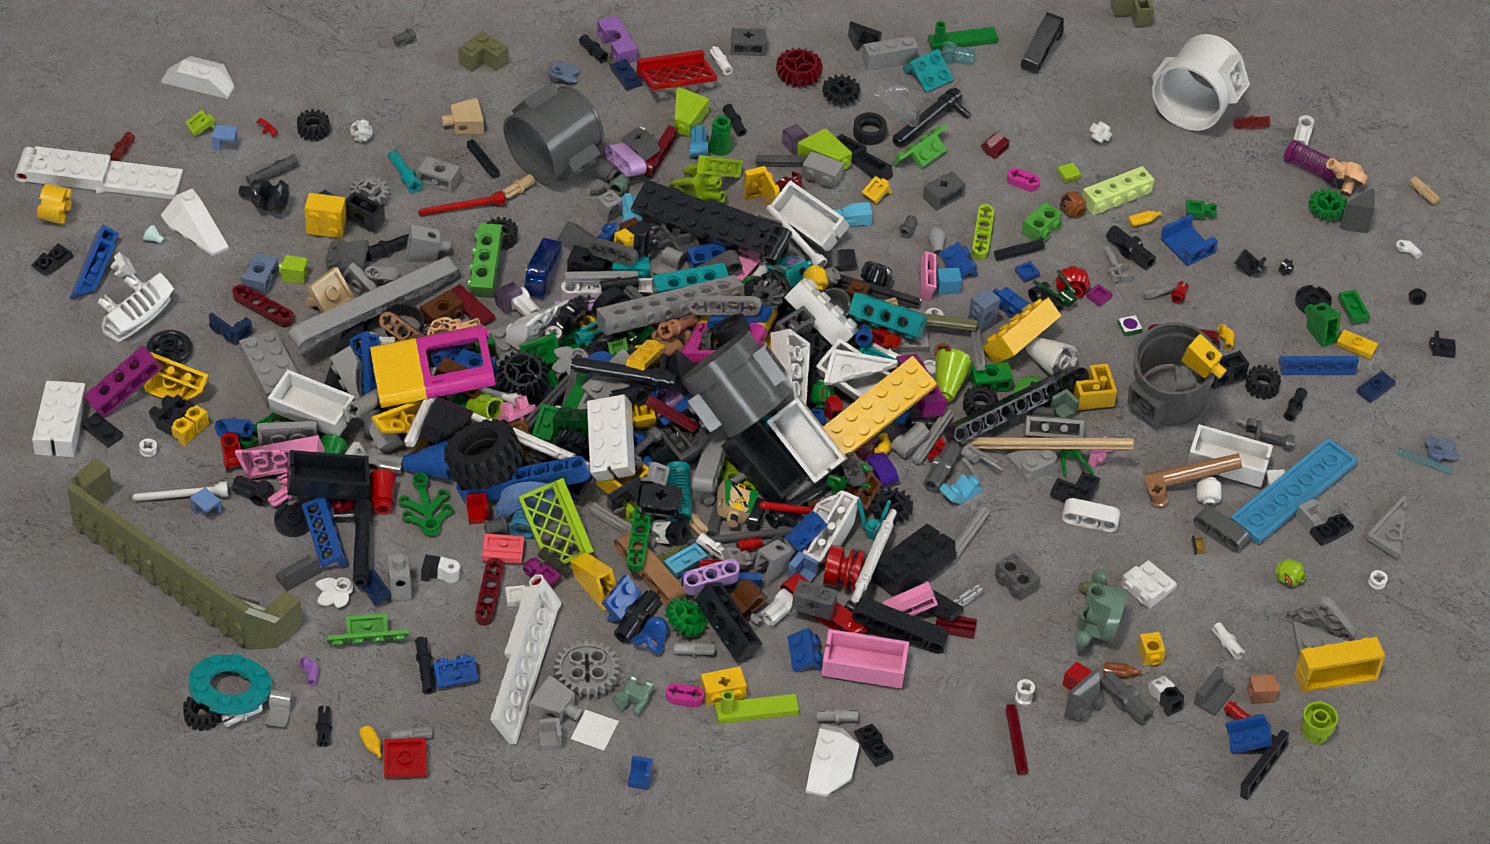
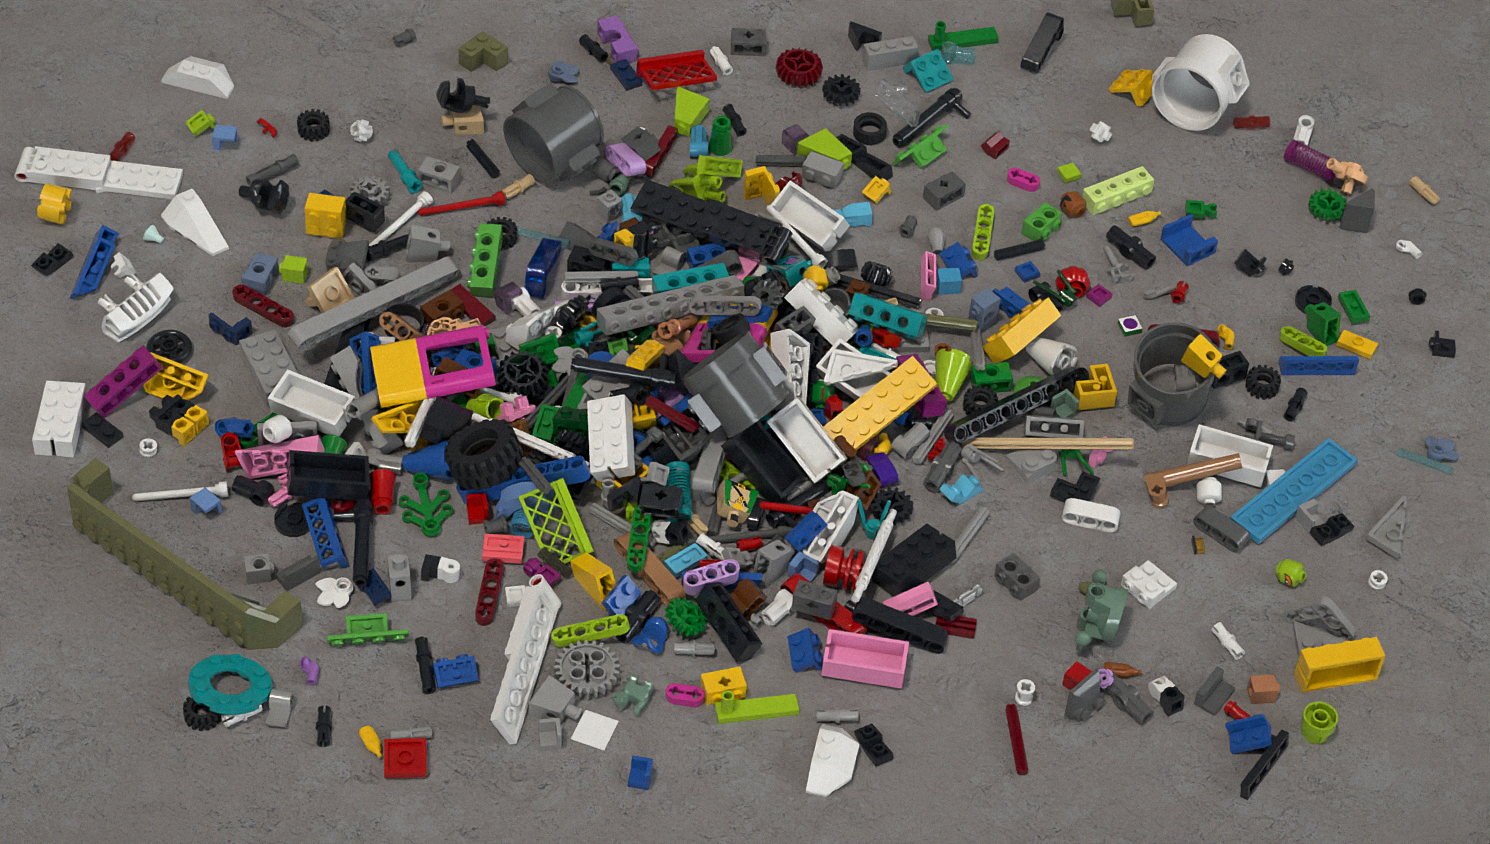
yellow brick [1137,632,1166,666] -> none
dark blue plate [1356,371,1396,403] -> none
none -> light grey brick [244,553,275,585]
none -> white head [263,415,292,443]
none -> white piece [369,191,433,246]
none -> black piece [436,78,490,113]
none -> clear light blue bar [518,227,571,247]
none -> dark grey axle [519,457,552,494]
none -> lime beam [551,614,630,647]
none -> light grey axle [601,479,615,511]
none -> reddish brown arm [834,435,858,458]
none -> lavender plate [1099,669,1114,688]
none -> yellow bracket [1108,69,1154,106]
none -> lime beam [1279,326,1327,356]

